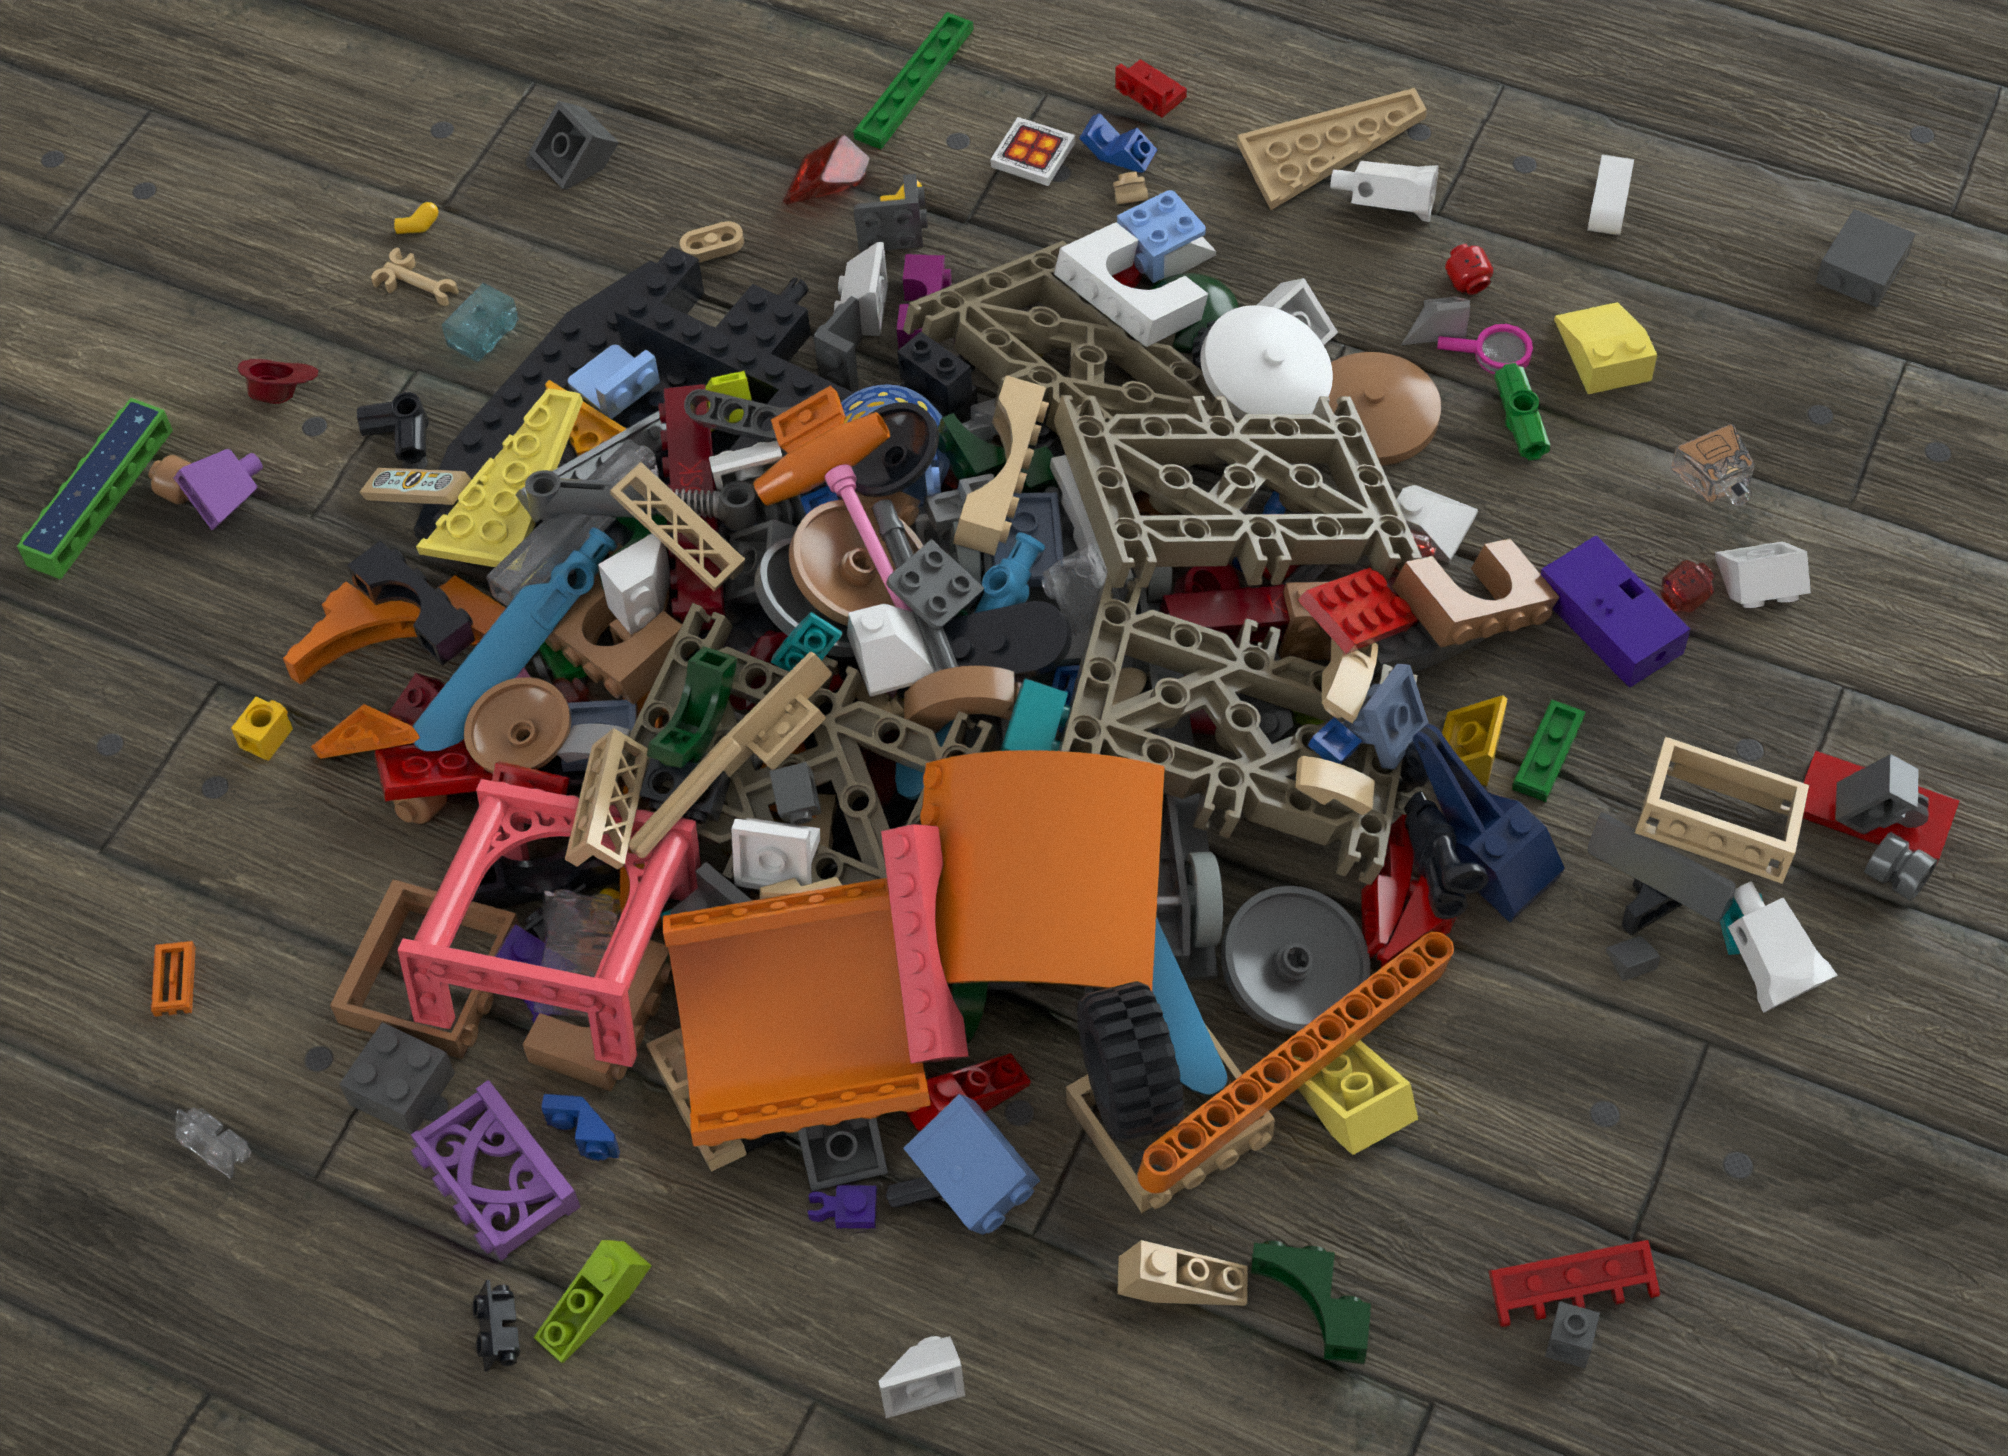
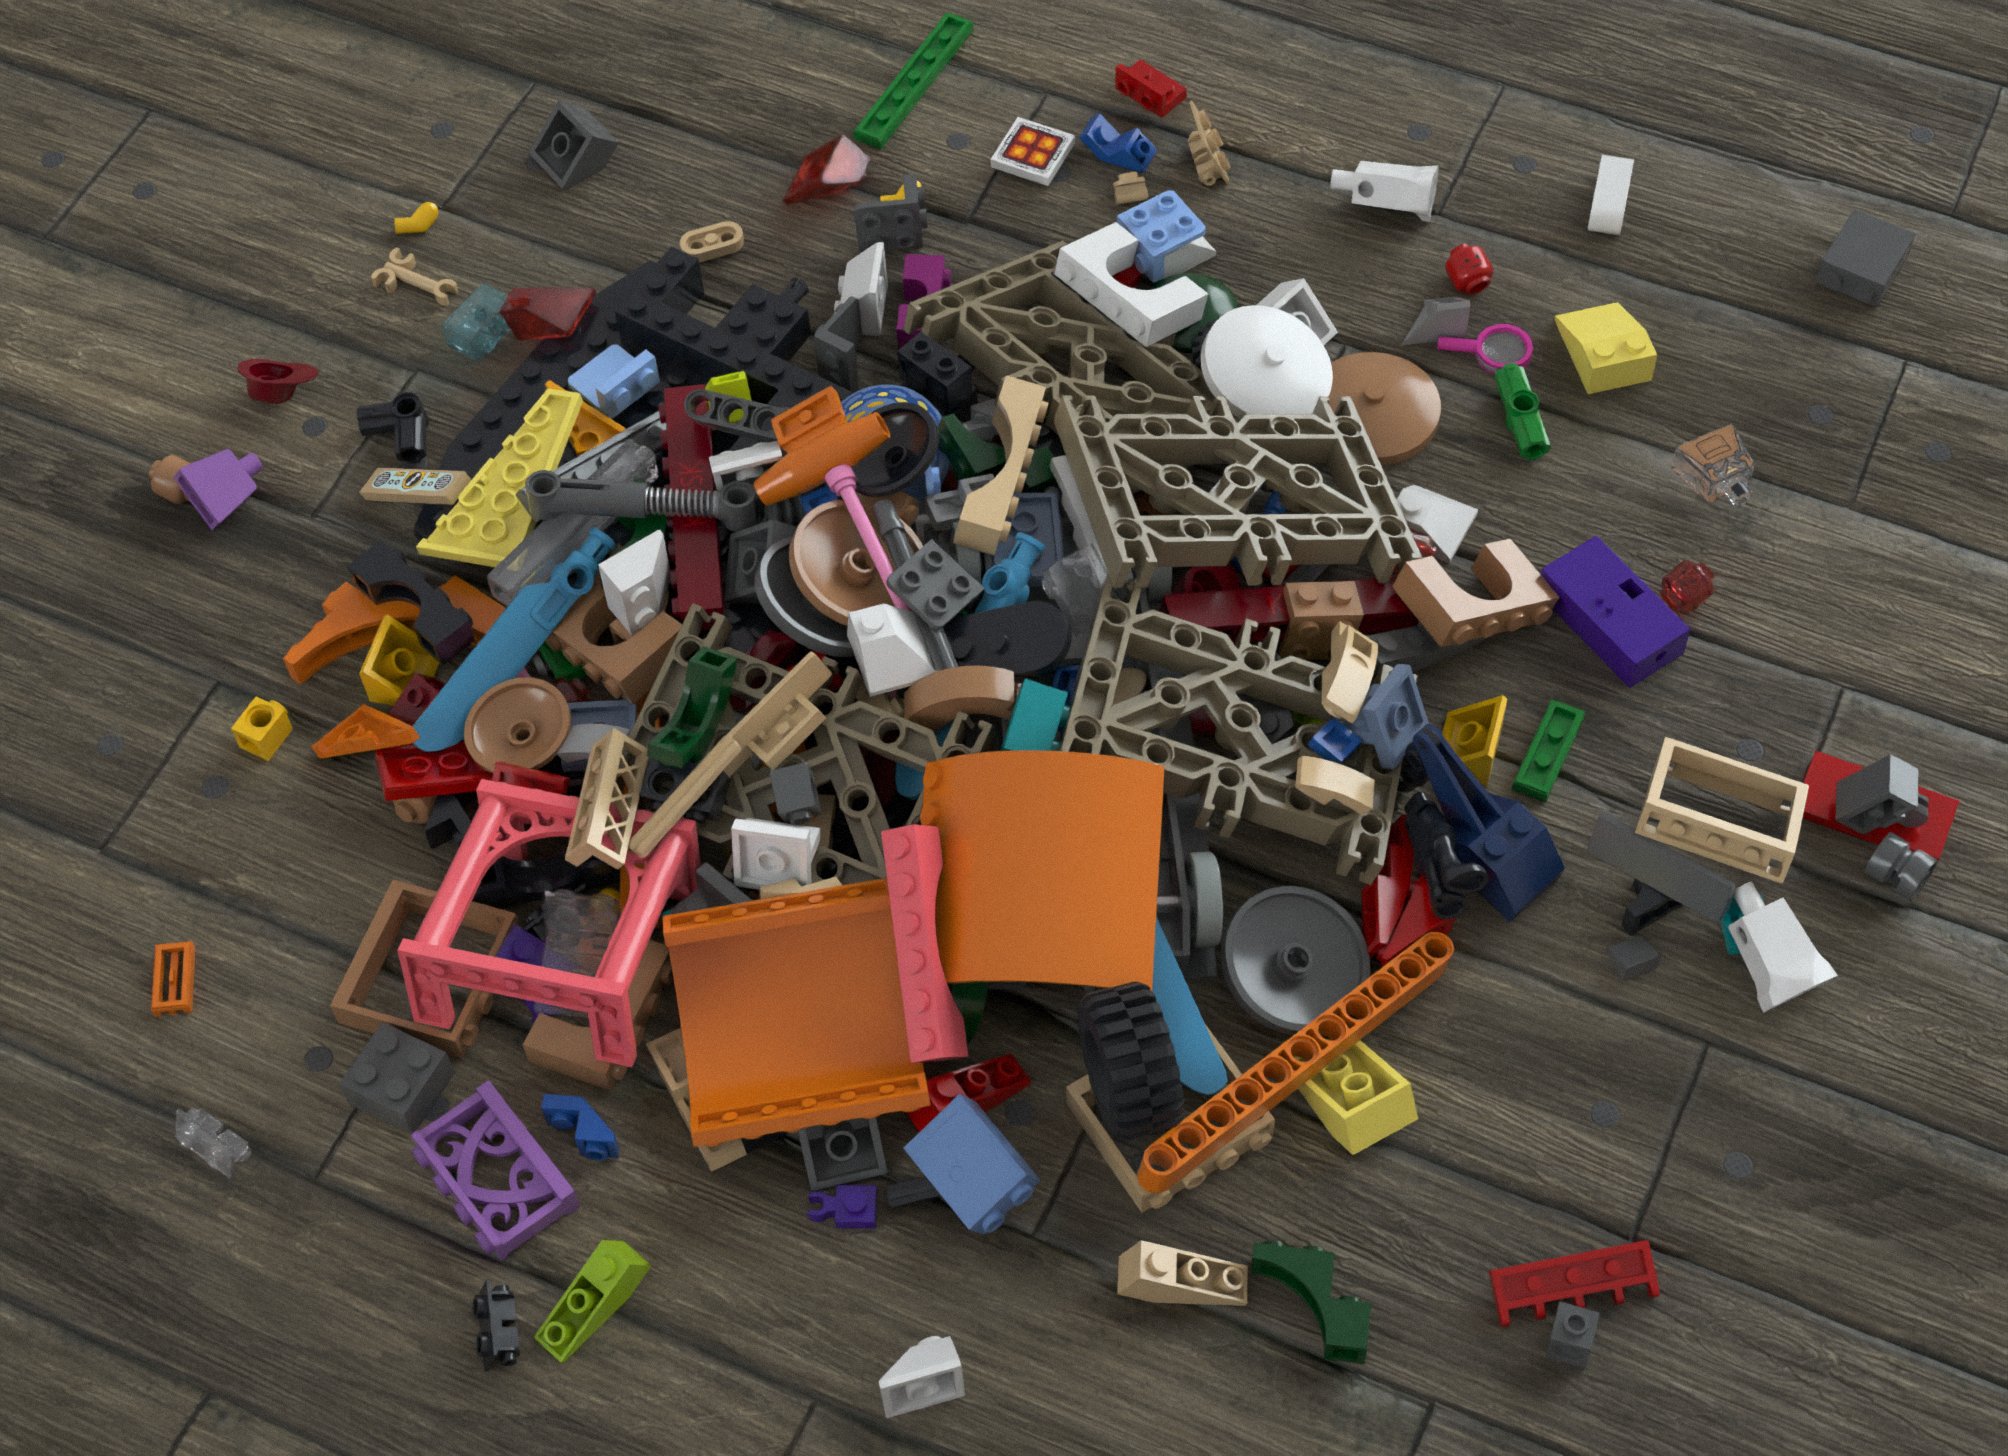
brick [17,398,173,579] -> none
tan fence [610,462,745,592] -> none
teal slope [771,612,842,672] -> none
tan wing [1237,88,1427,211] -> none
red plate [1298,568,1418,654] -> none
white slope [1715,541,1811,608] -> none
none -> yellow slope [359,614,439,706]
none -> black slope [425,794,471,849]
none -> clear red slope [499,287,597,341]
none -> tan hinge [1188,101,1231,185]

